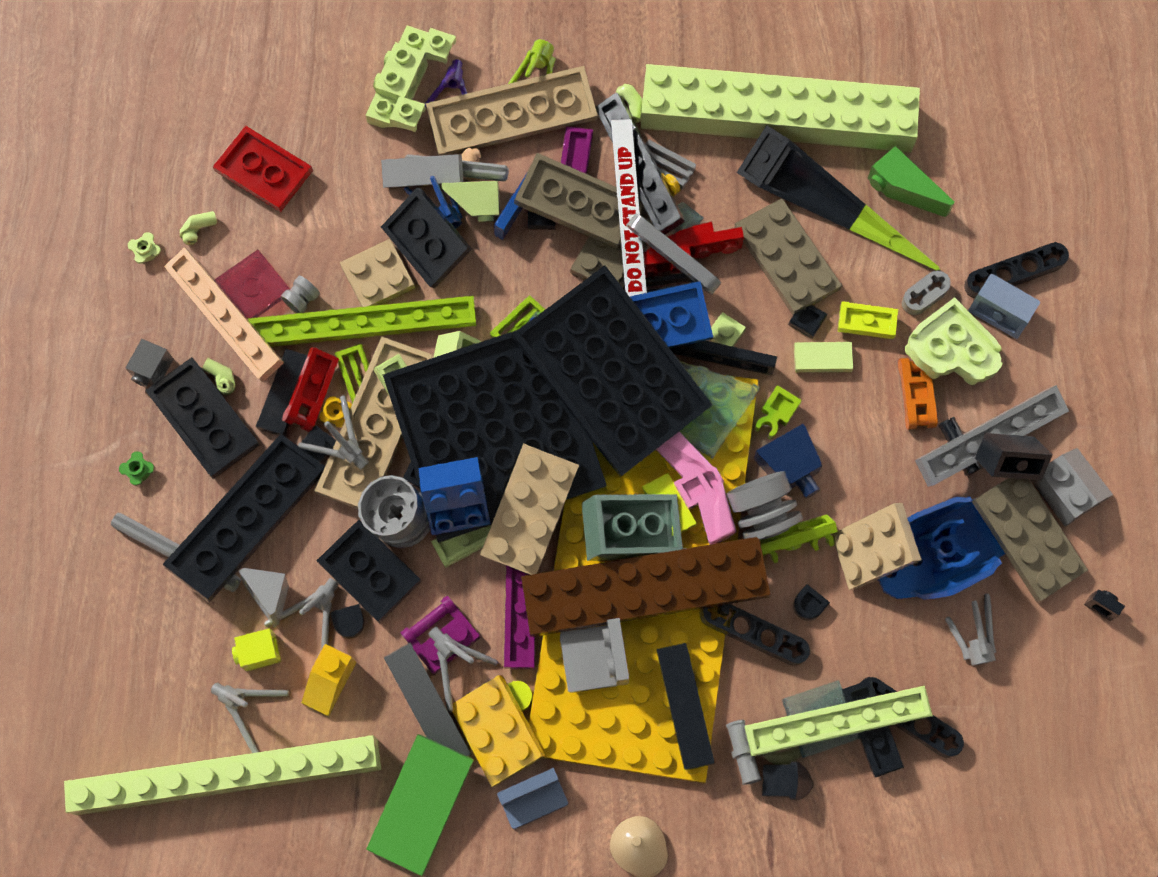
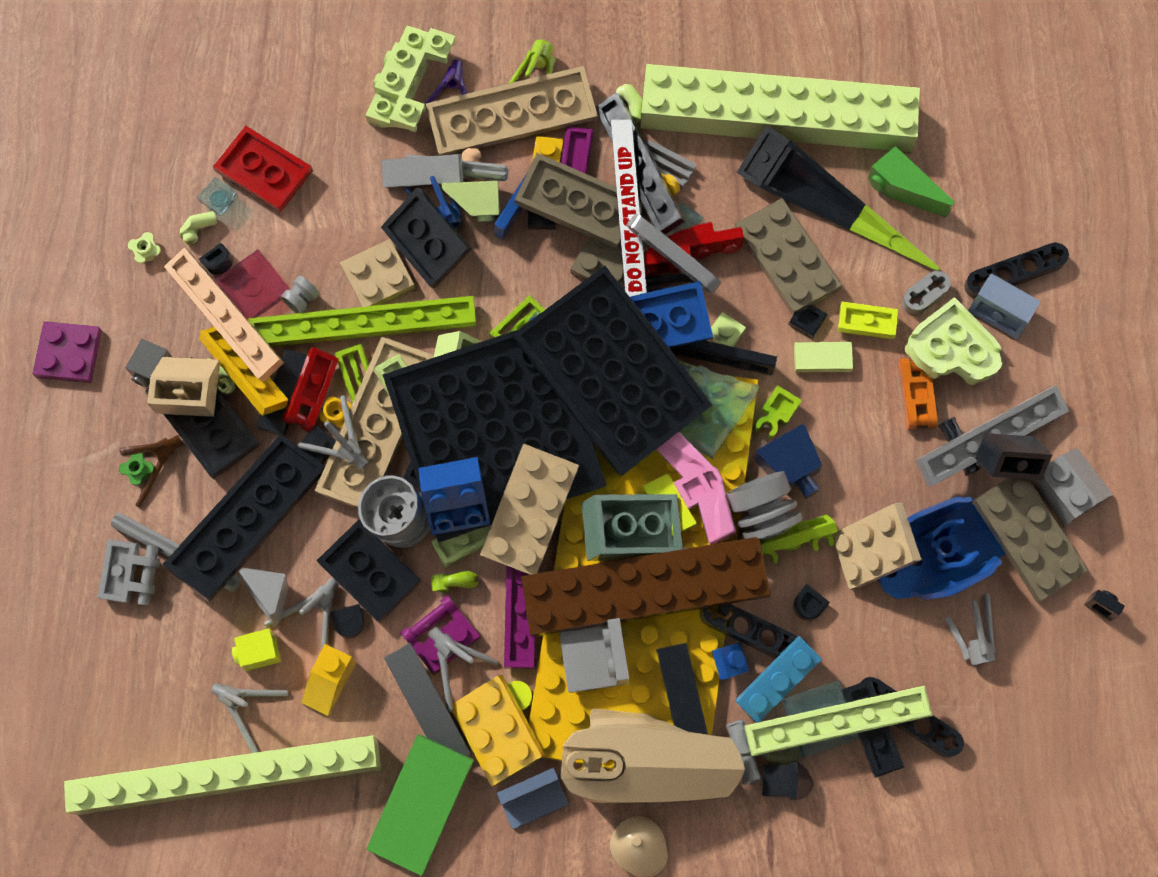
none -> magenta plate [32,321,102,383]
none -> light grey plate [98,539,160,605]
none -> reddish brown plant [119,435,183,507]
none -> tan slope [147,357,220,417]
none -> clear light blue plate [197,177,238,216]
none -> black tile [199,243,233,275]
none -> yellow plate [199,327,288,416]
none -> lime arm [431,571,479,593]
none -> yellow plate [532,136,563,163]
none -> tan piece [561,709,745,803]
none -> blue plate [712,642,749,680]
none -> dark azure plate [735,636,822,723]

